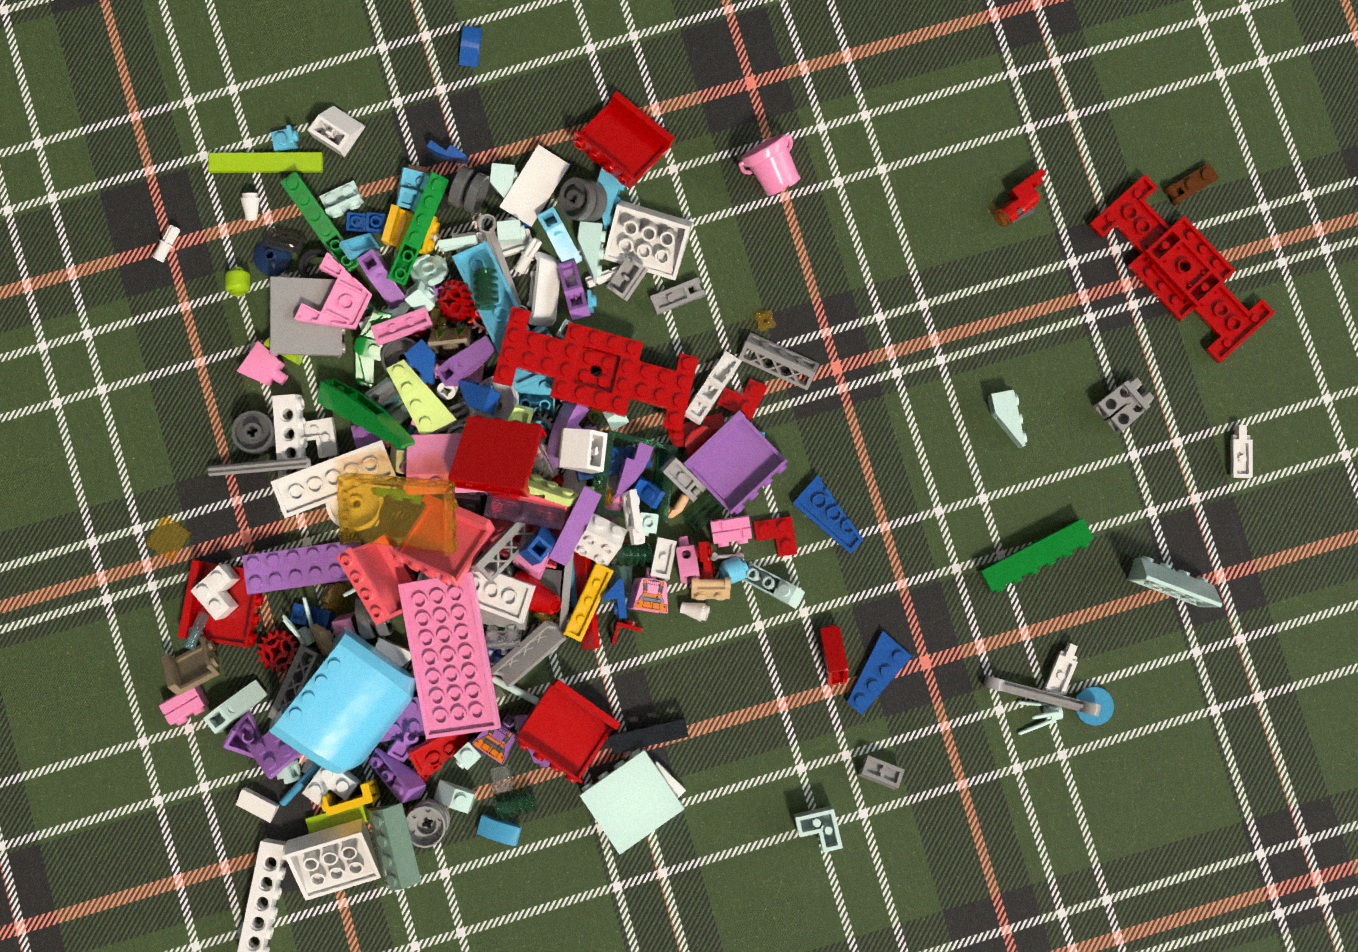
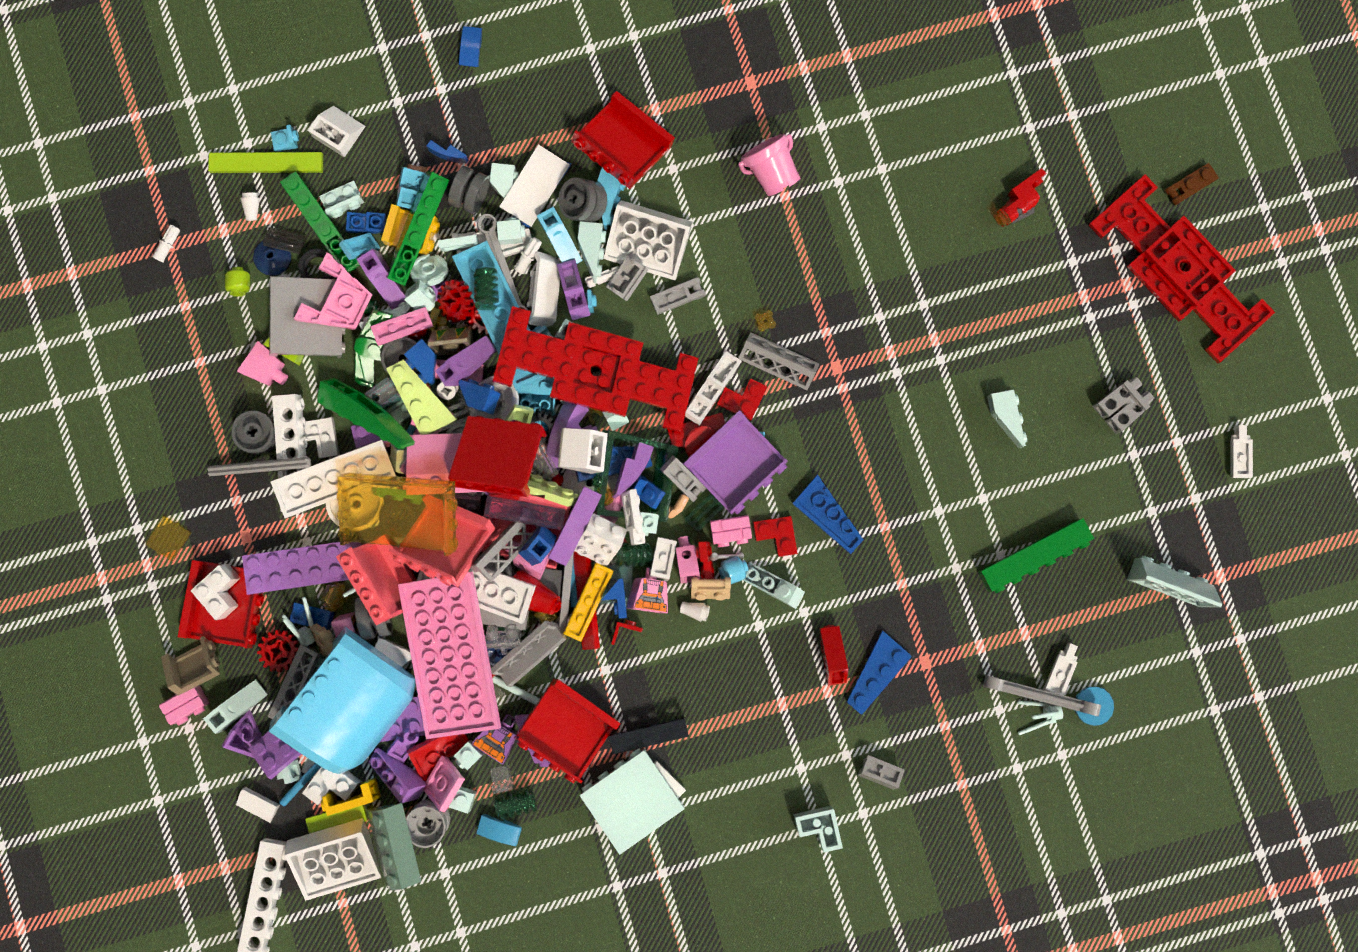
clear light blue axle [182,611,209,651] -> none
none -> bright pink plate [424,756,465,812]

